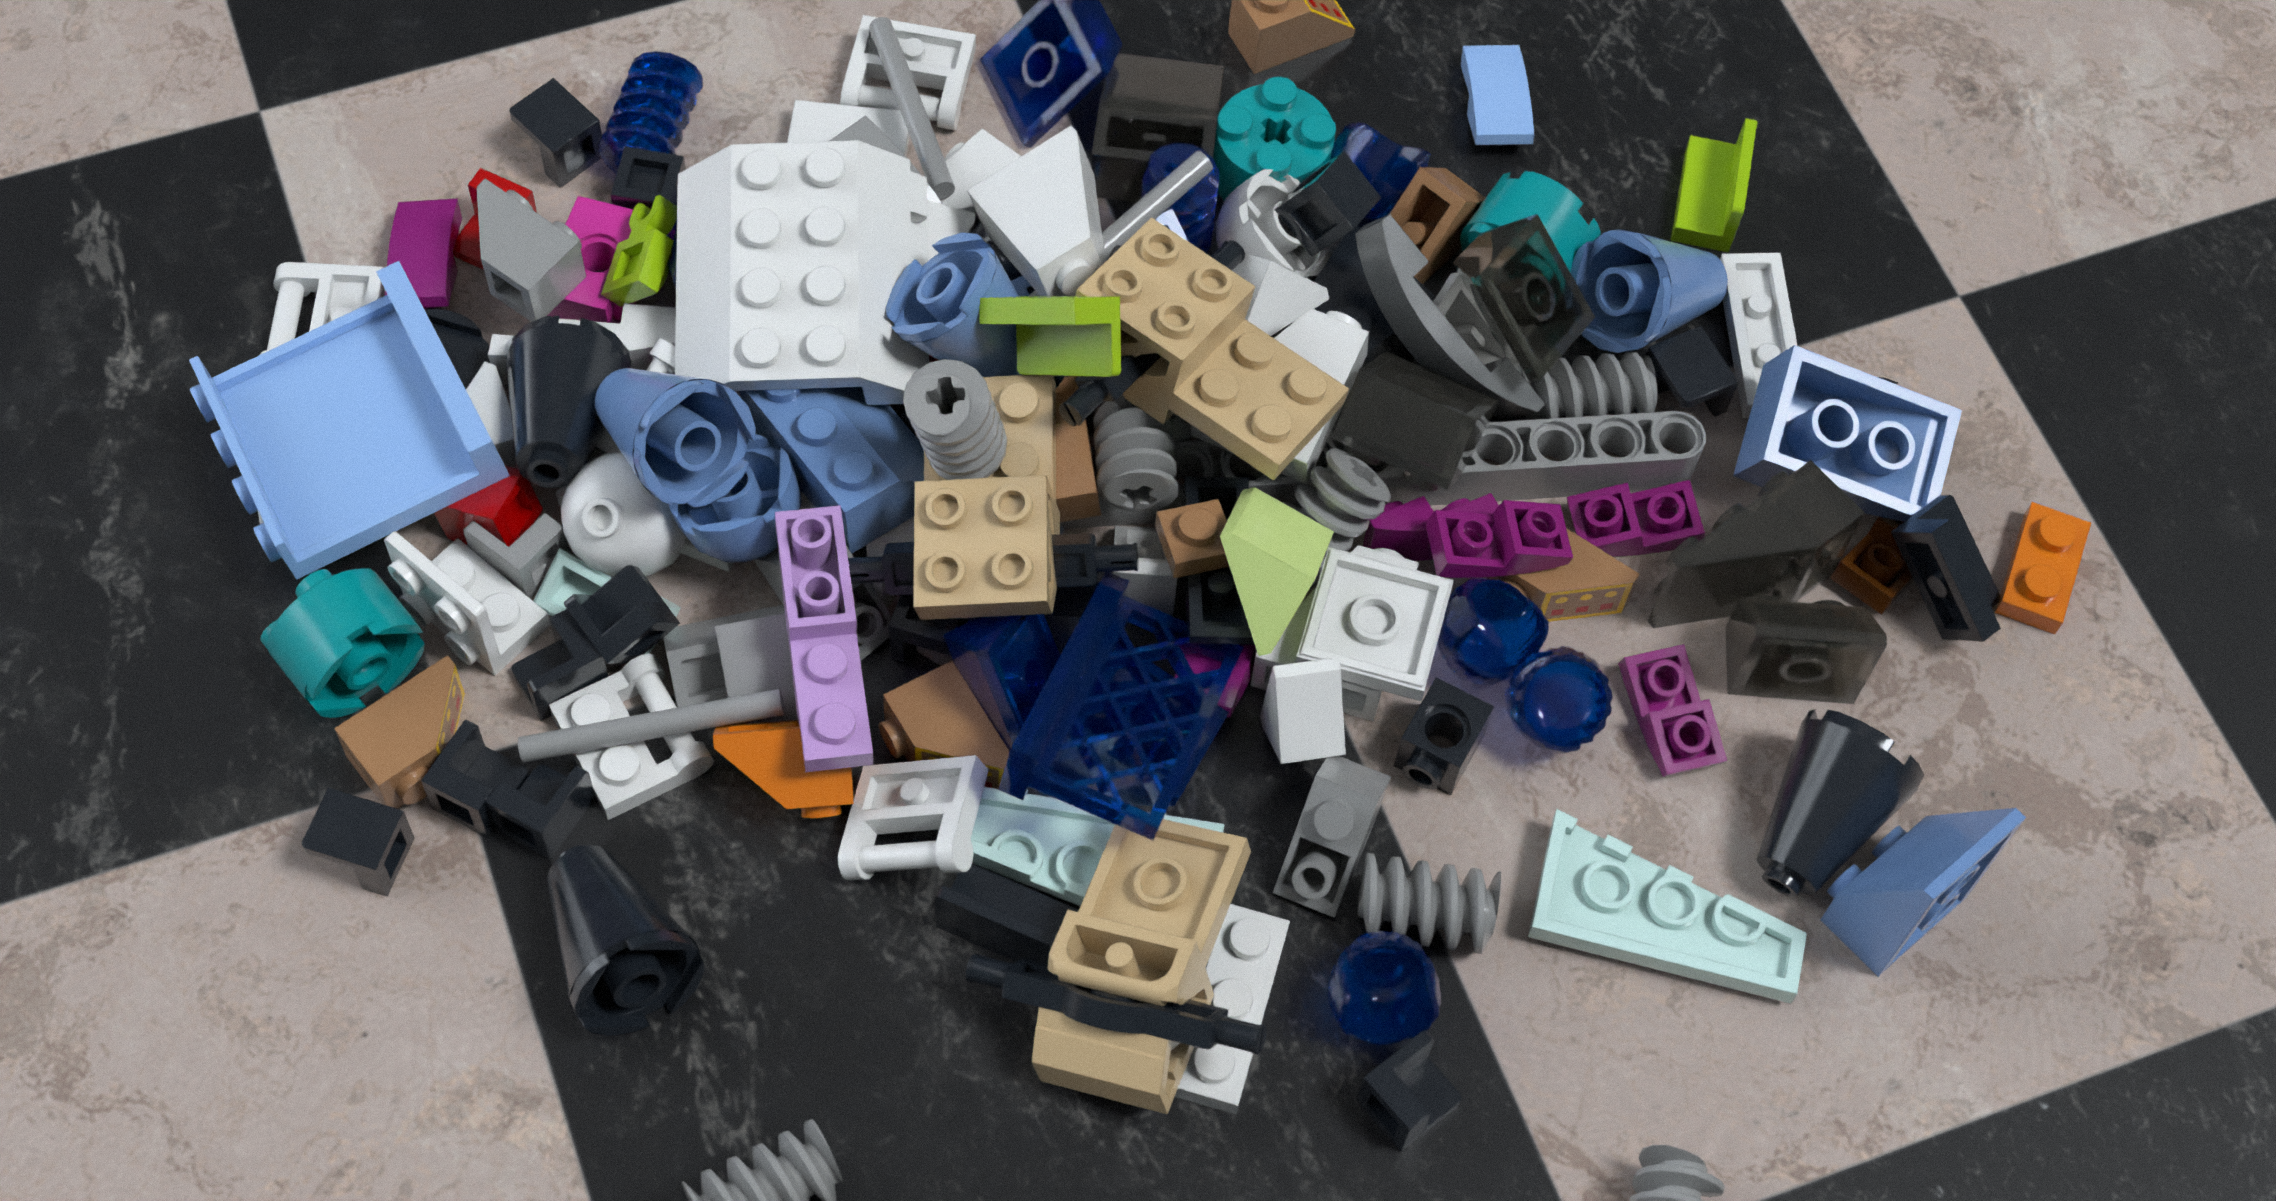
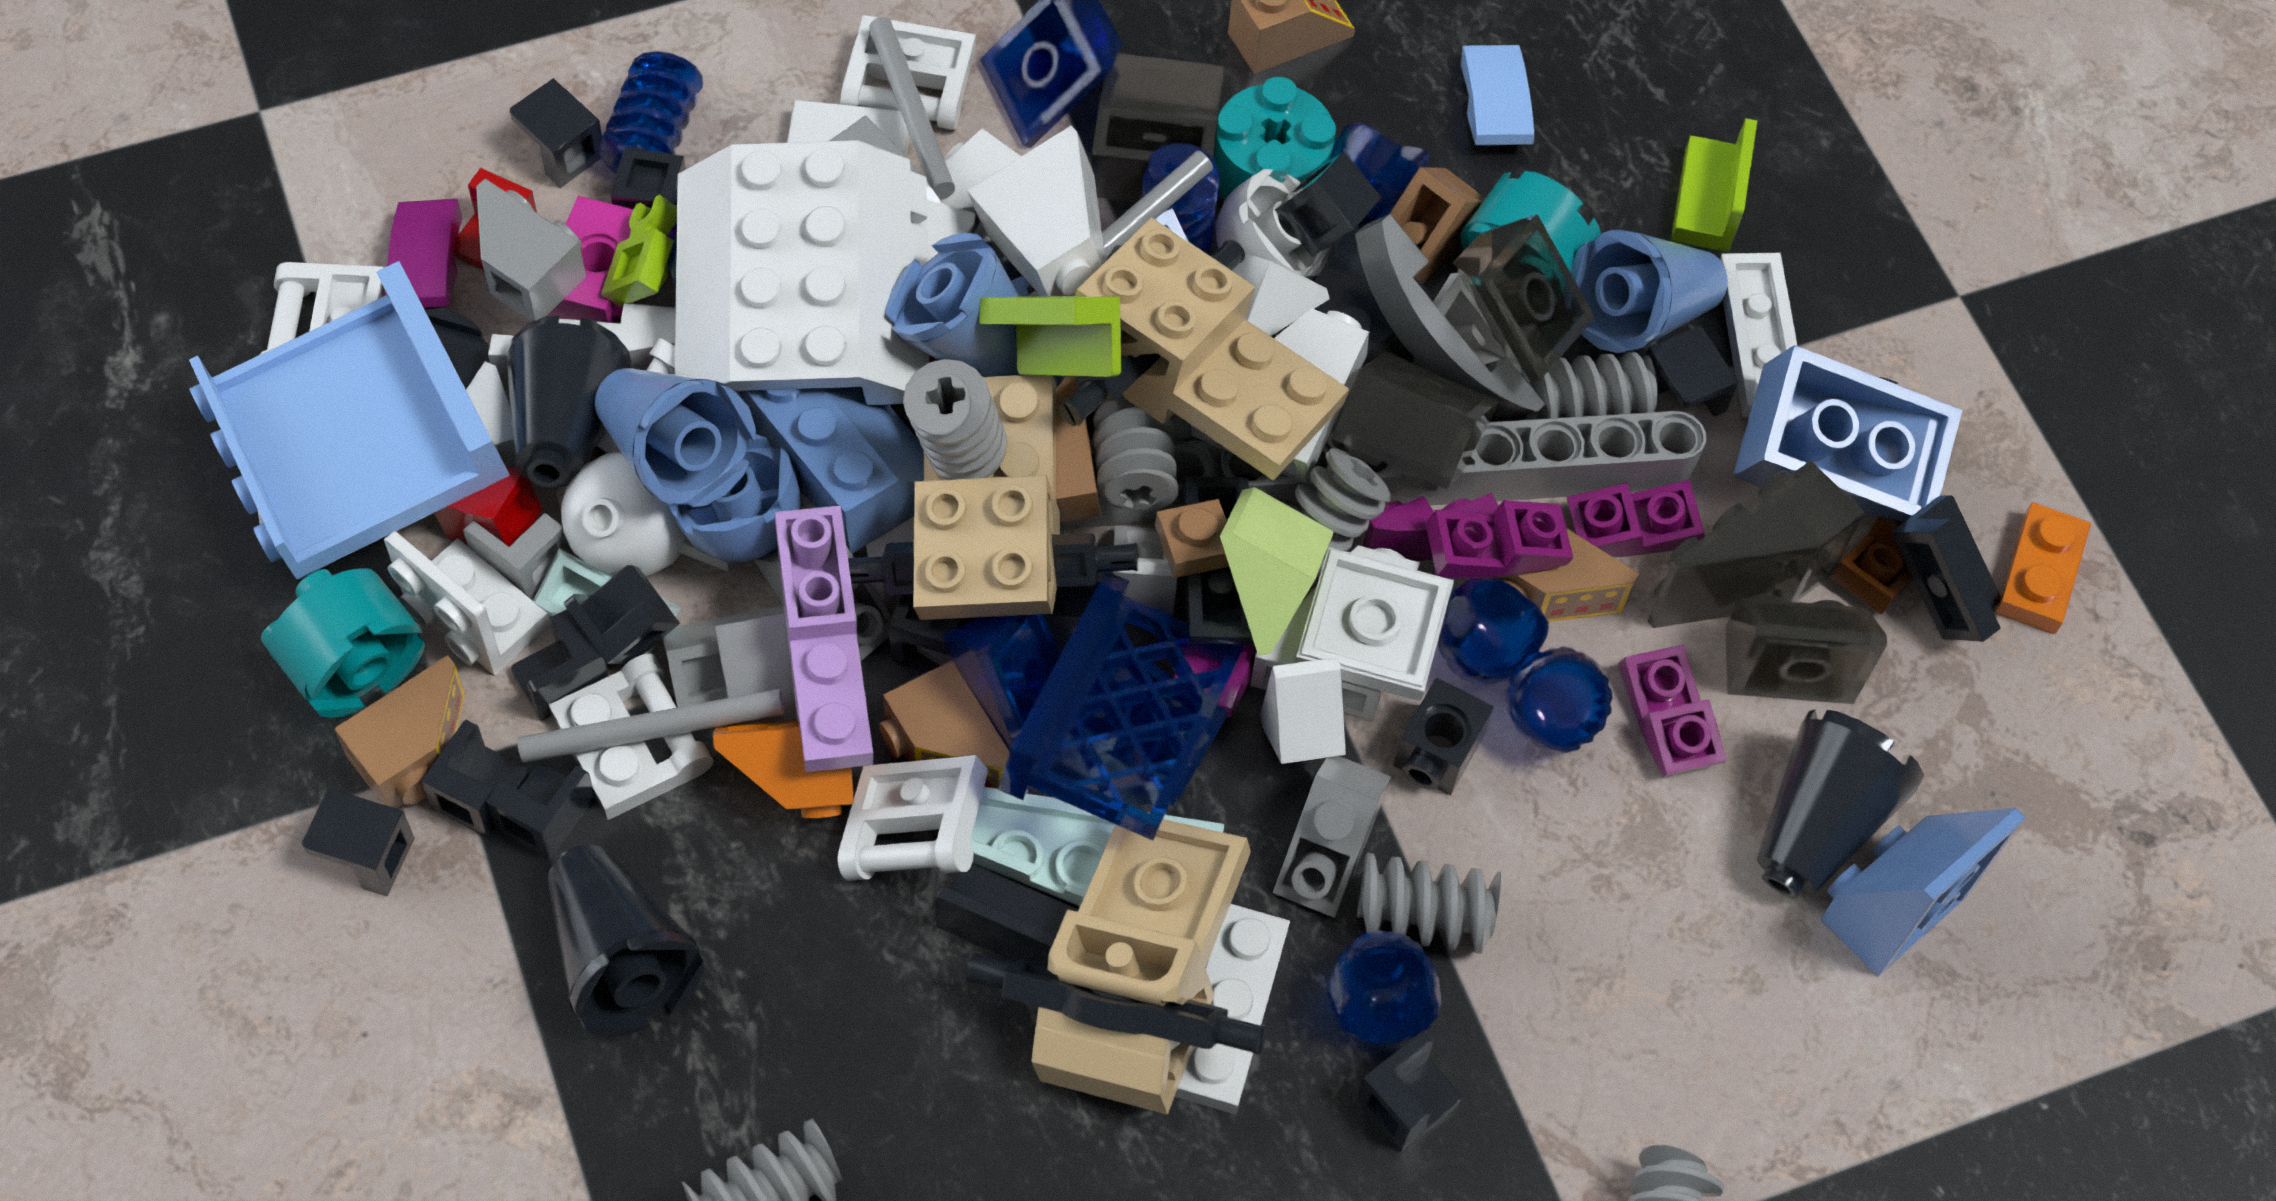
light aqua wing [1528,809,1807,1004] -> none

